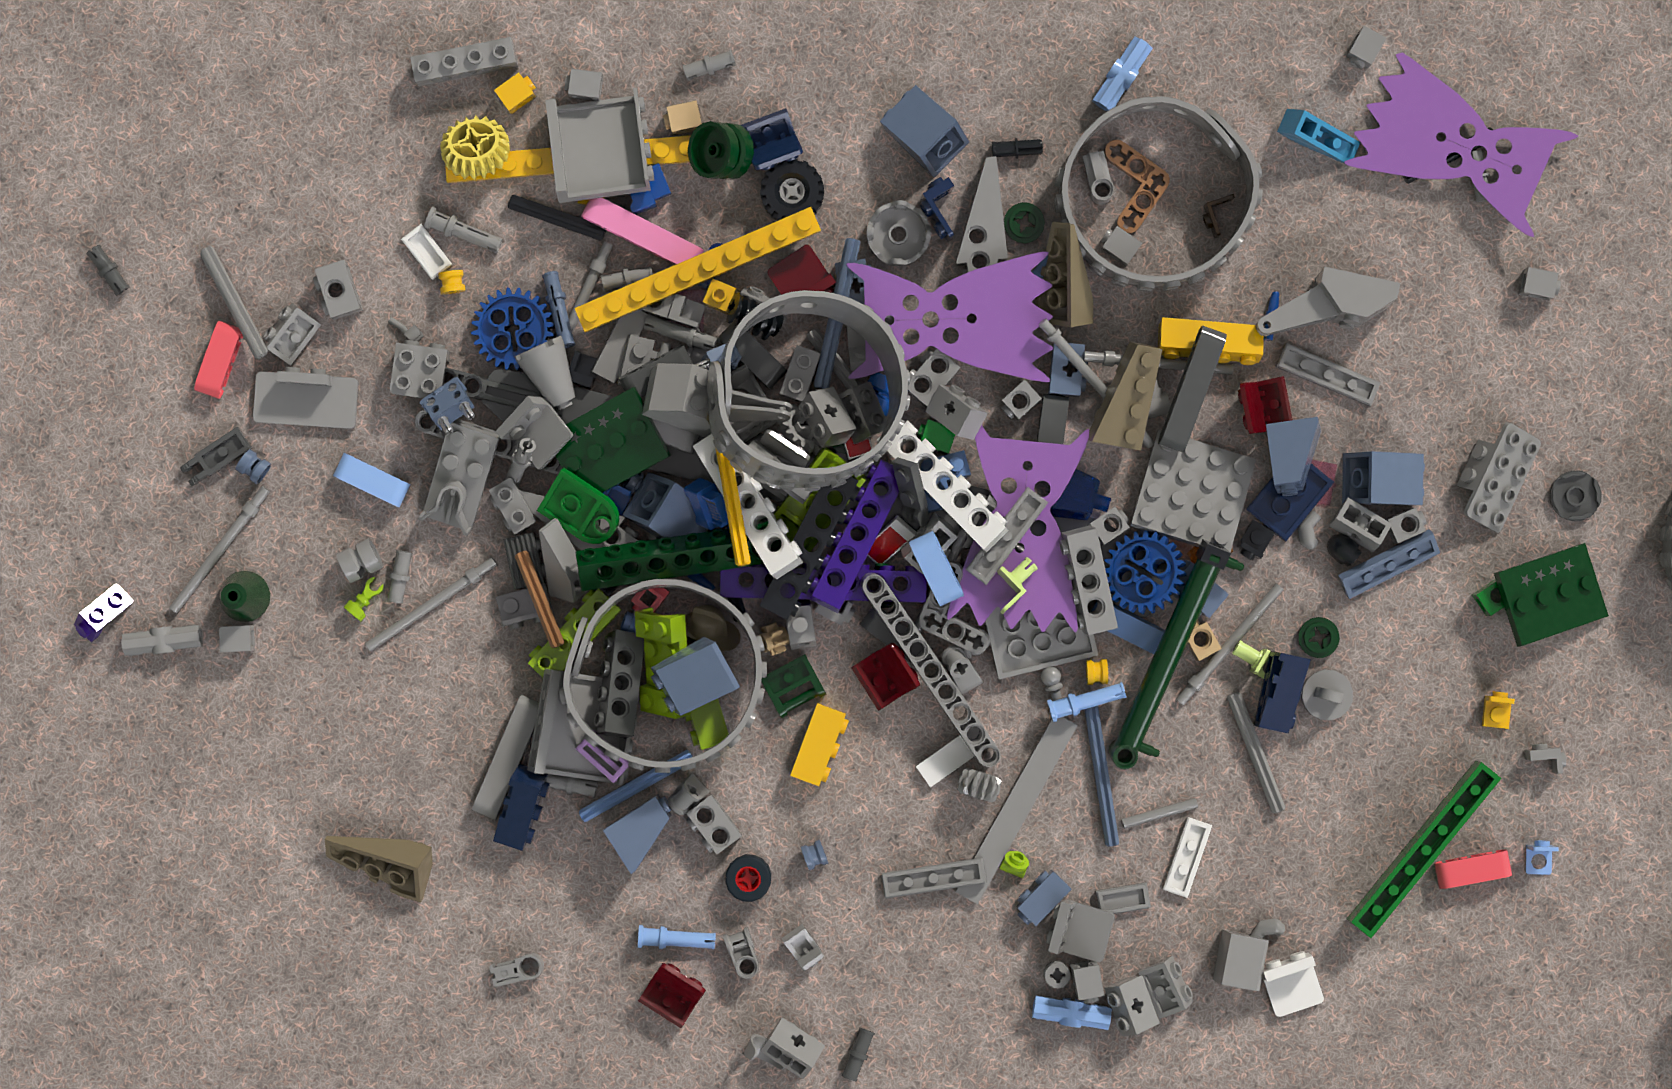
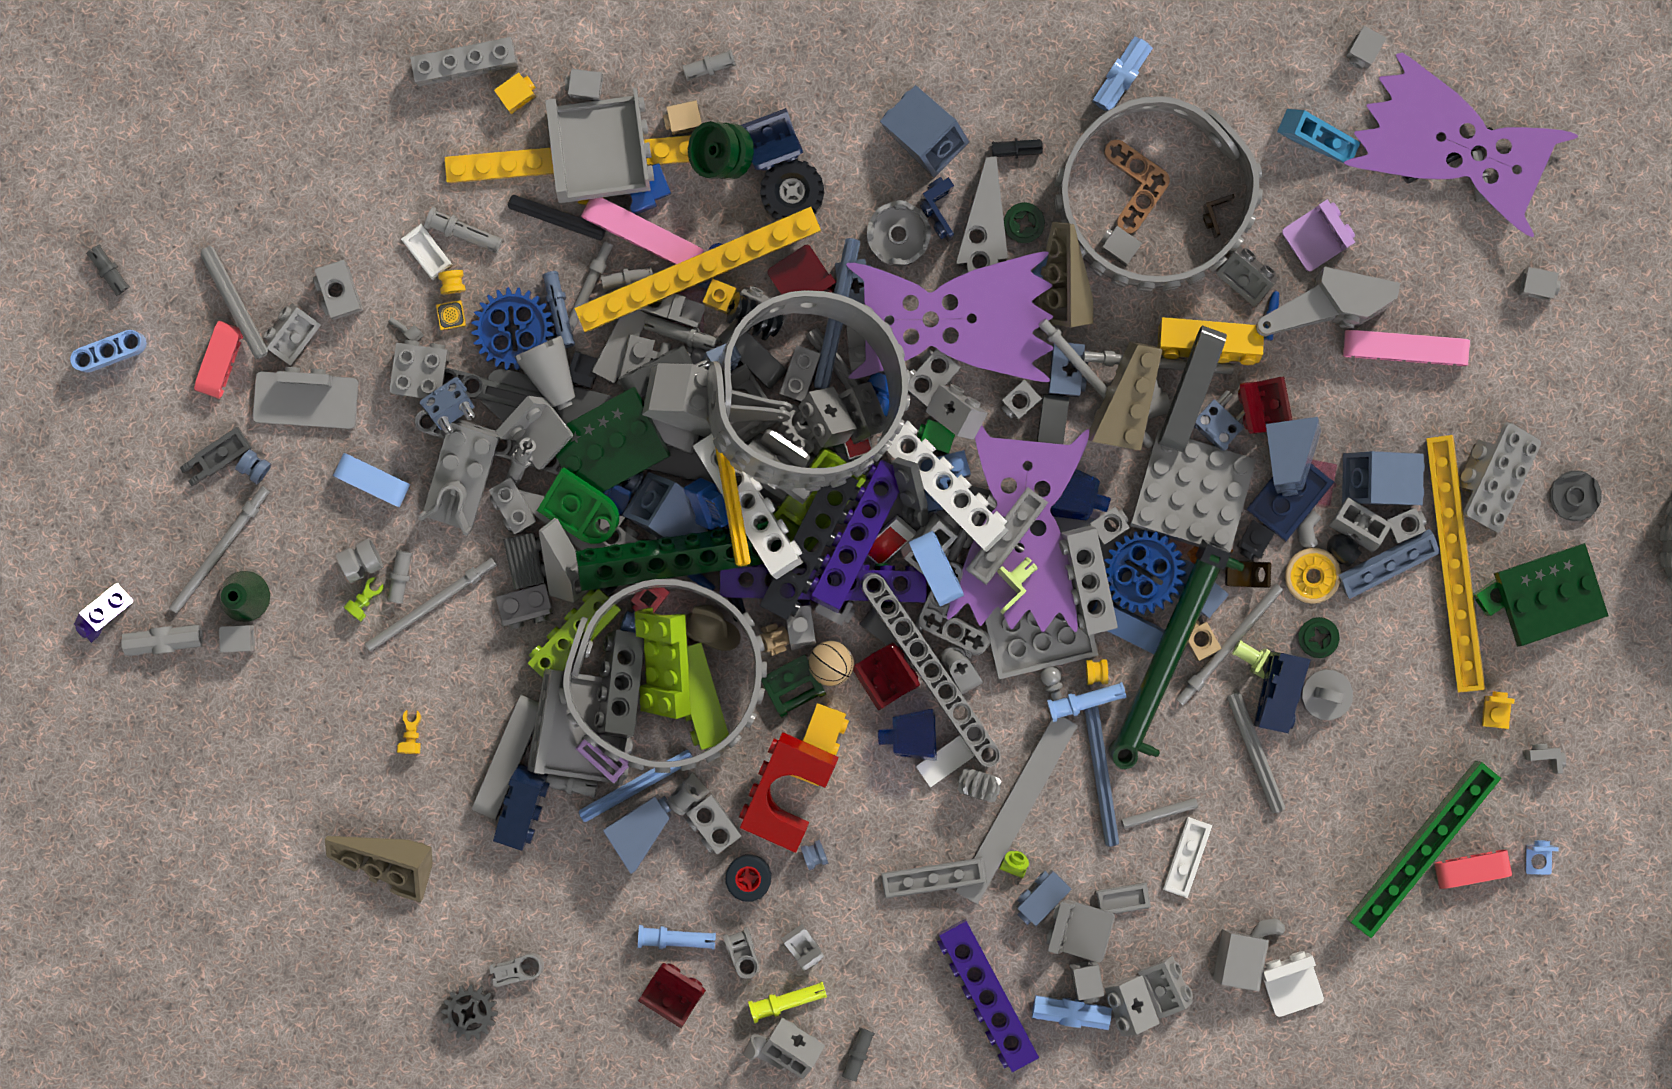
light yellow gear [440,115,510,181] -> none
medium nougat axle [515,551,564,648] -> none
sand blue slope [651,637,740,716] -> none
light grey wheel [1044,961,1071,989] -> none
light grey piece [1082,151,1114,205] -> none
light grey tile [1276,343,1381,407] -> none
none -> light blue beam [70,330,147,373]
none -> yellow piece [397,710,422,754]
none -> tile [436,300,466,331]
none -> dark grey gear [441,984,498,1041]
none -> red arch [739,732,839,853]
none -> neon yellow pin [748,982,827,1023]
none -> tan piece [808,641,854,686]
none -> clear blue torso [878,709,937,761]
none -> dark purple brick [937,919,1039,1072]
none -> sand blue piece [1194,390,1245,451]
none -> flat silver bracket [1216,246,1278,307]
none -> dark brown bracket [1225,561,1272,588]
none -> lavender bracket [1282,199,1355,272]
none -> yellow wheel [1285,548,1341,604]
none -> bright pink beam [1343,330,1470,366]
none -> yellow plate [1426,435,1485,693]

